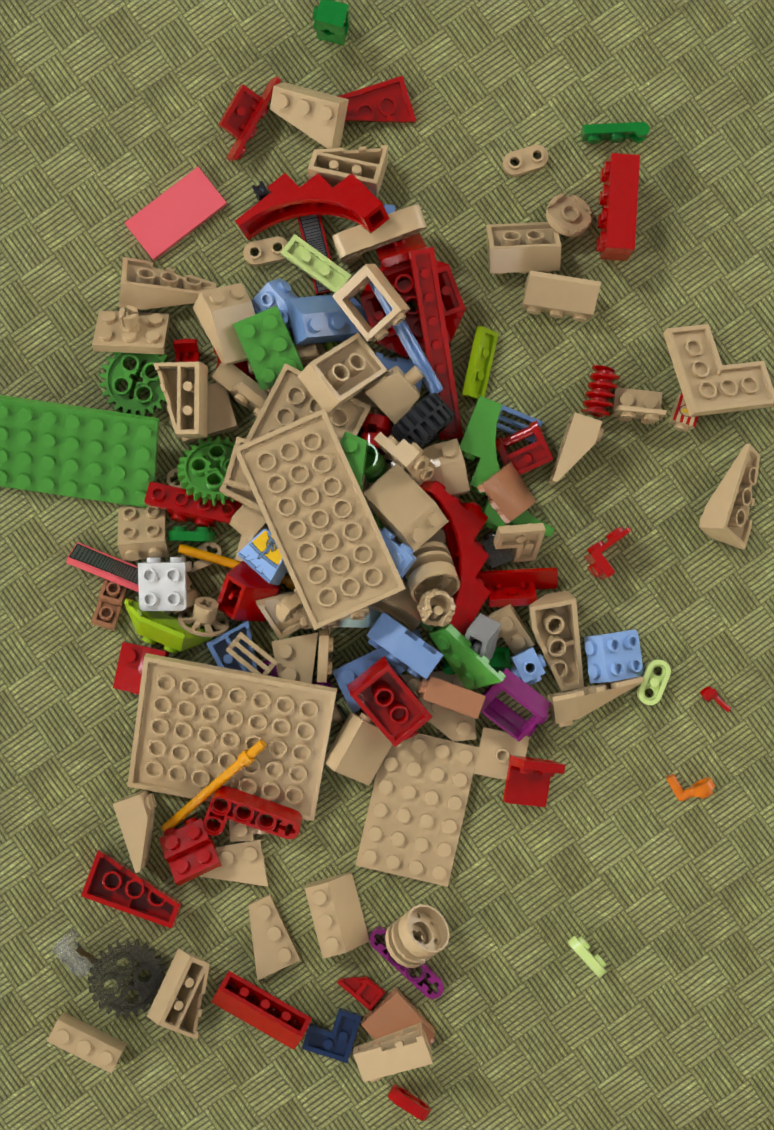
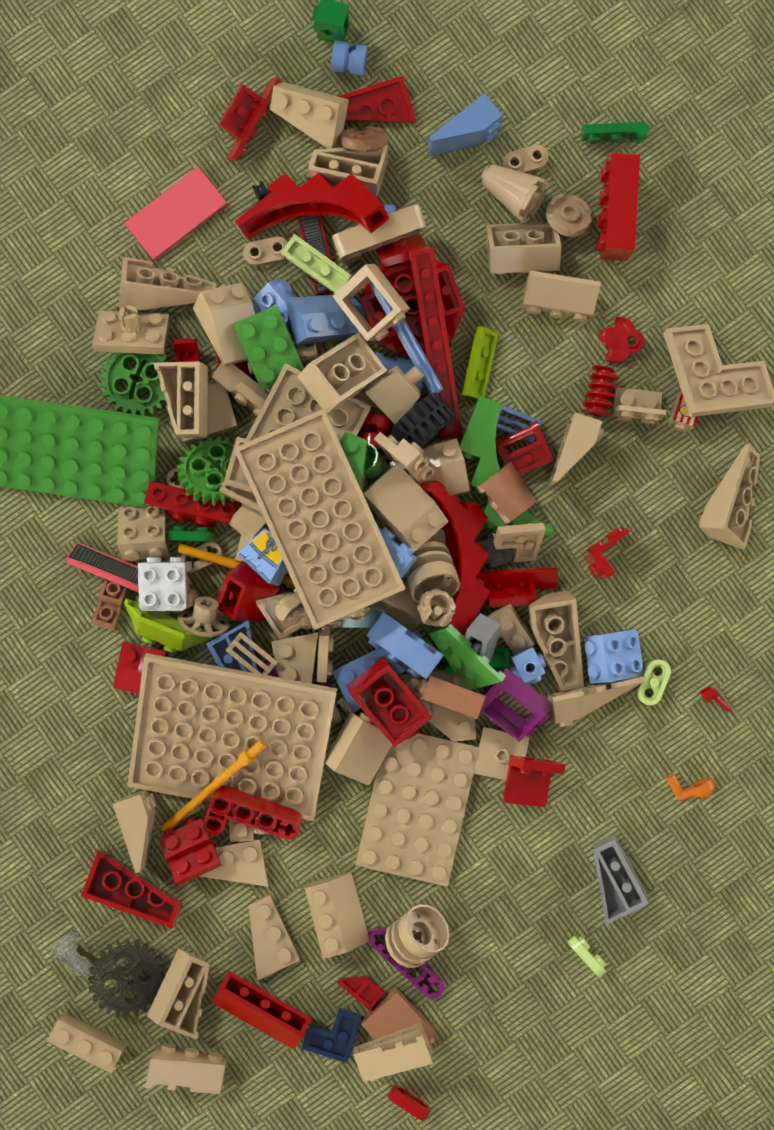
none -> tan wedge [145,1043,228,1094]
none -> medium blue wheel [331,40,368,77]
none -> medium nougat tile [341,126,388,150]
none -> medium blue slope [428,93,503,156]
none -> tan cone [481,164,549,223]
none -> light grey wedge [593,833,649,925]
none -> red plate [598,317,645,363]

